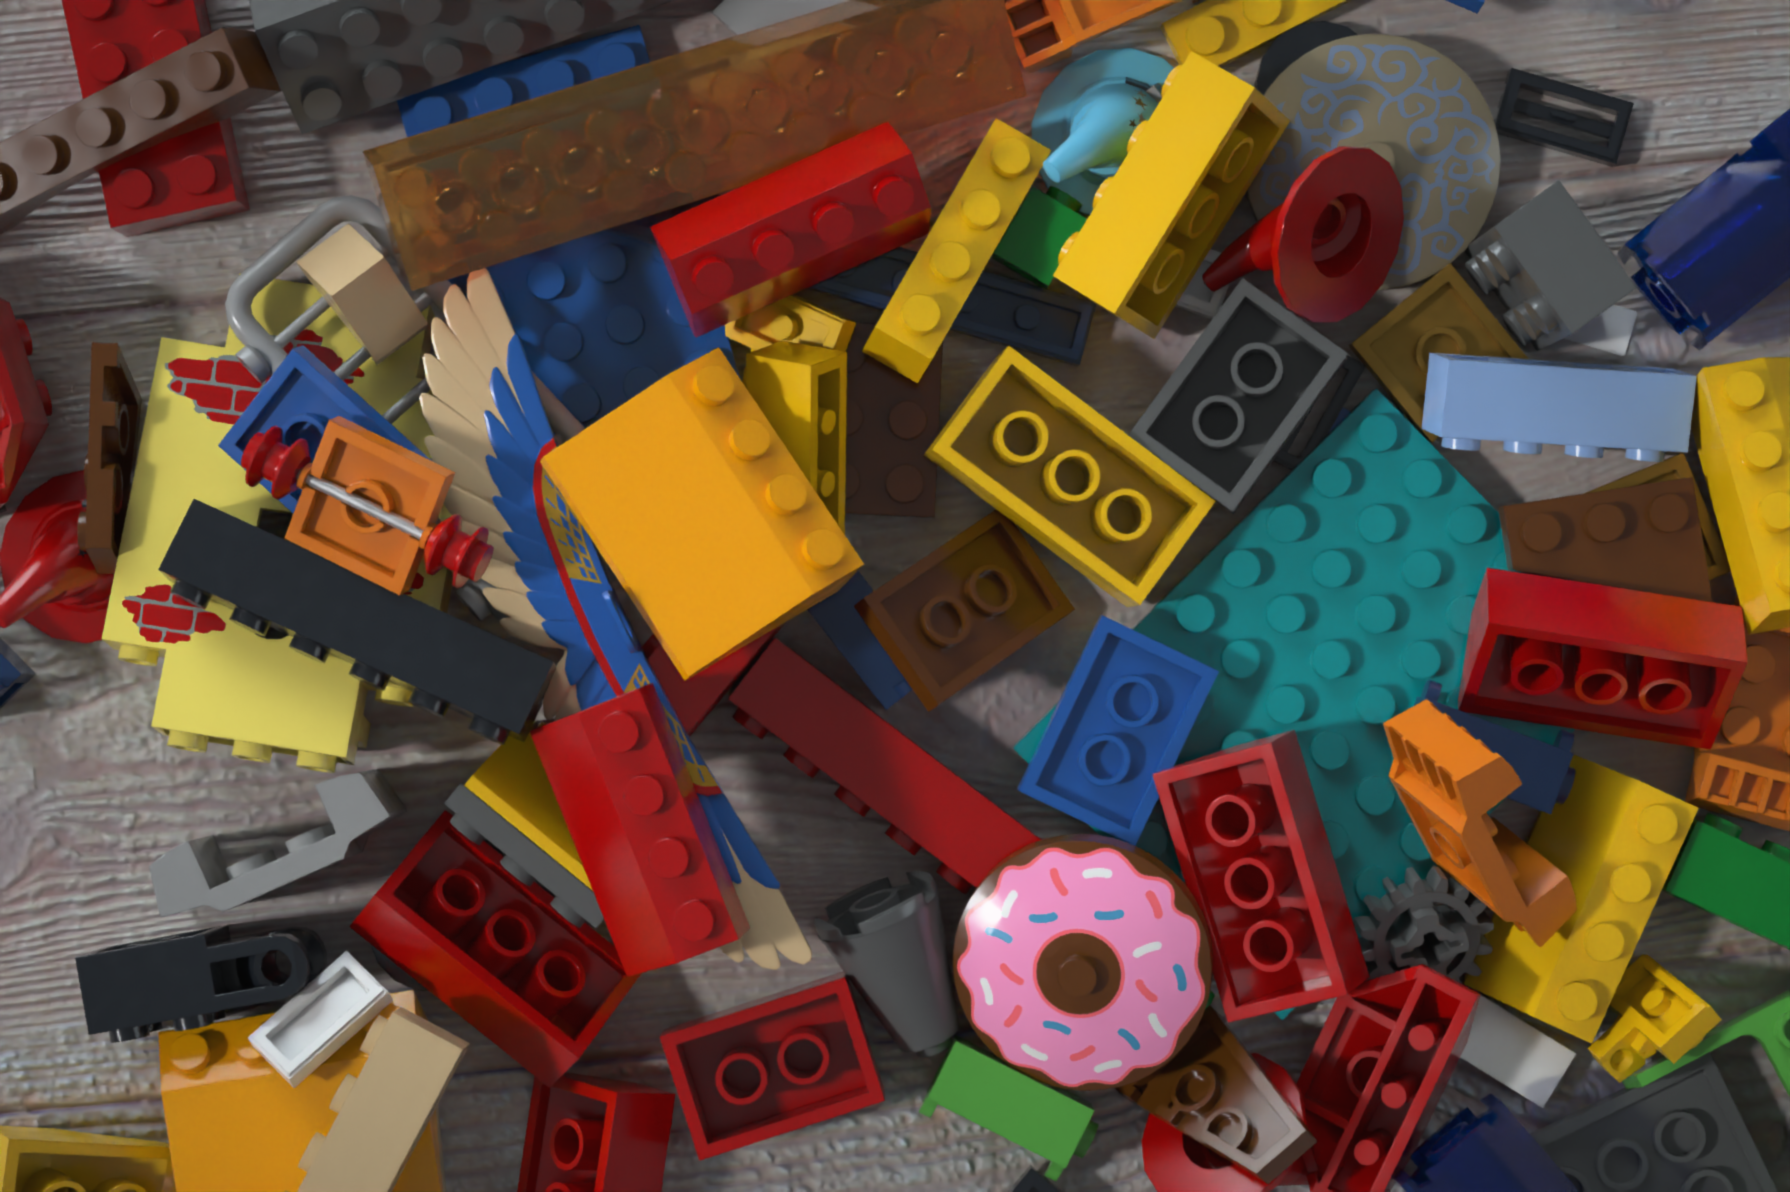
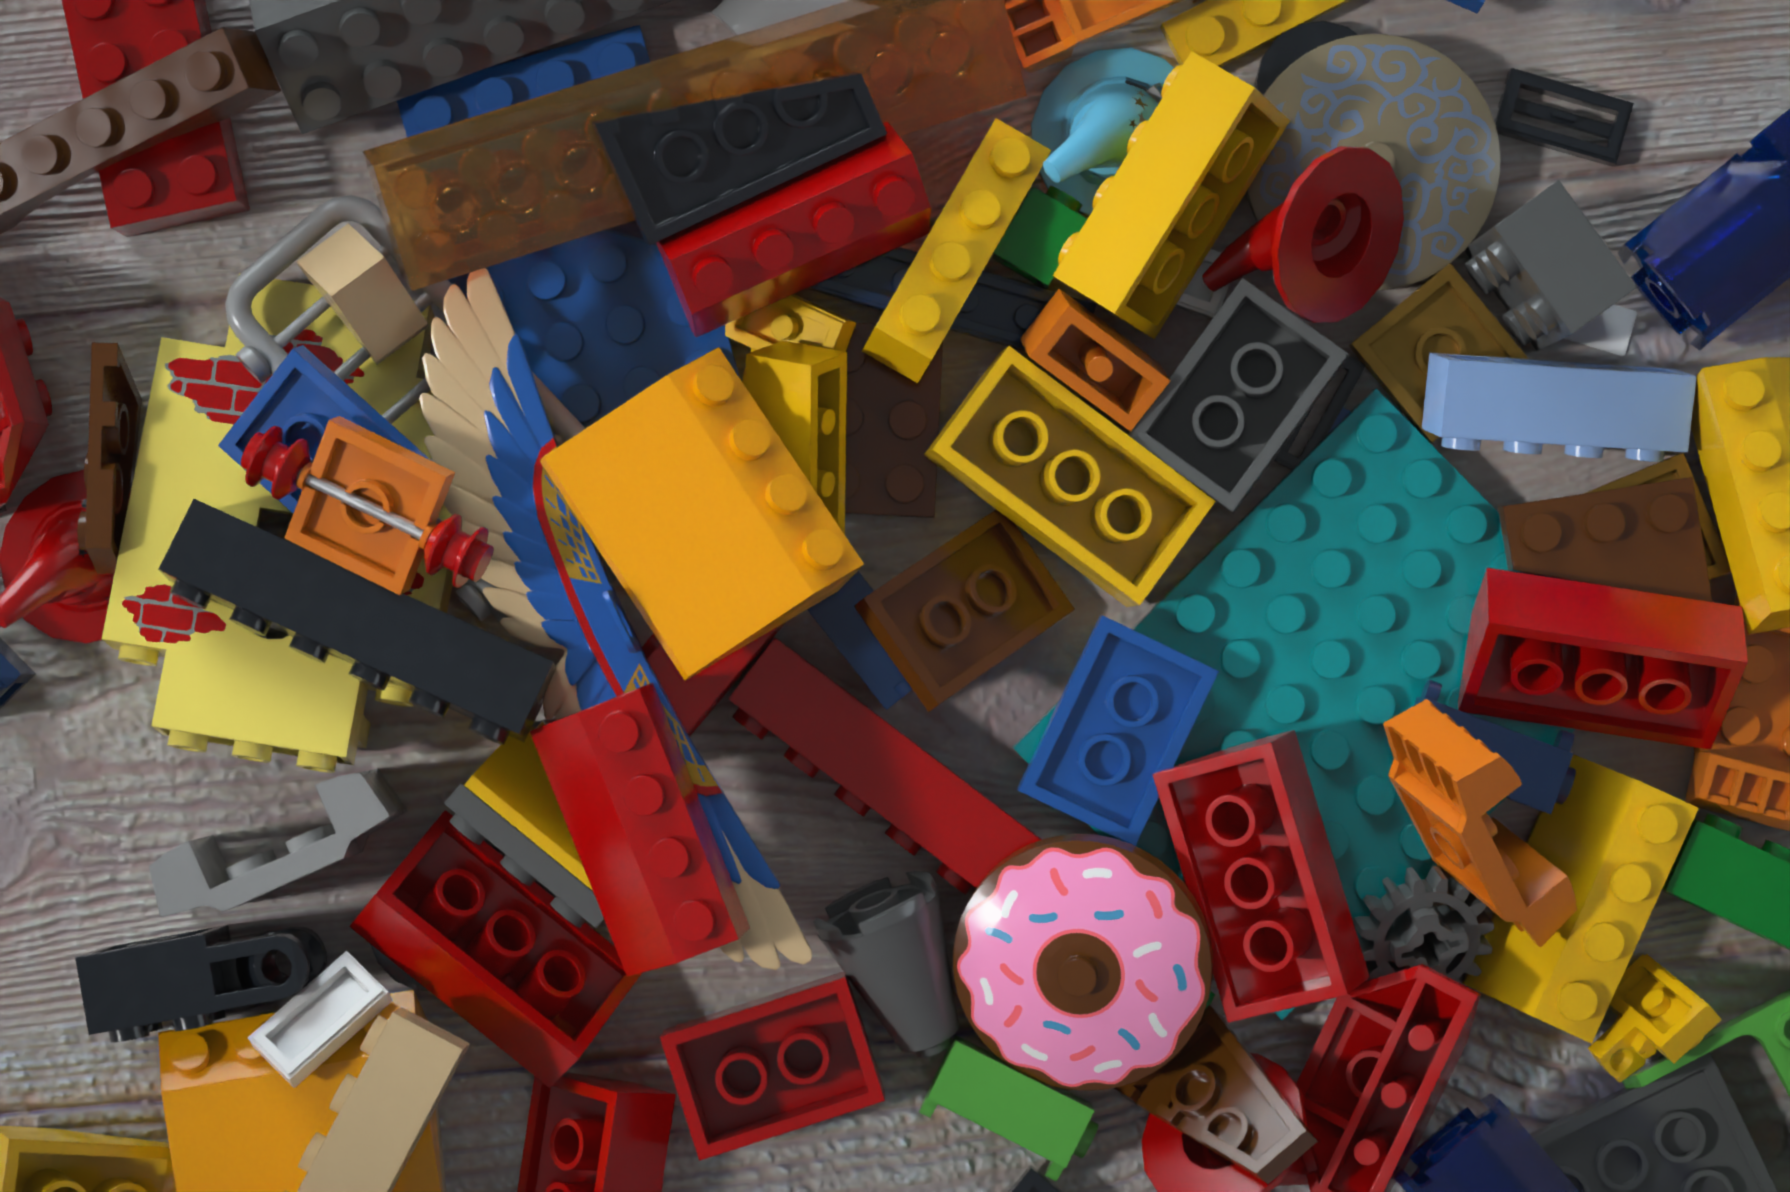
white tile [1460,985,1576,1108] -> none
none -> black wing [591,72,887,245]
none -> orange brick [1020,288,1171,432]

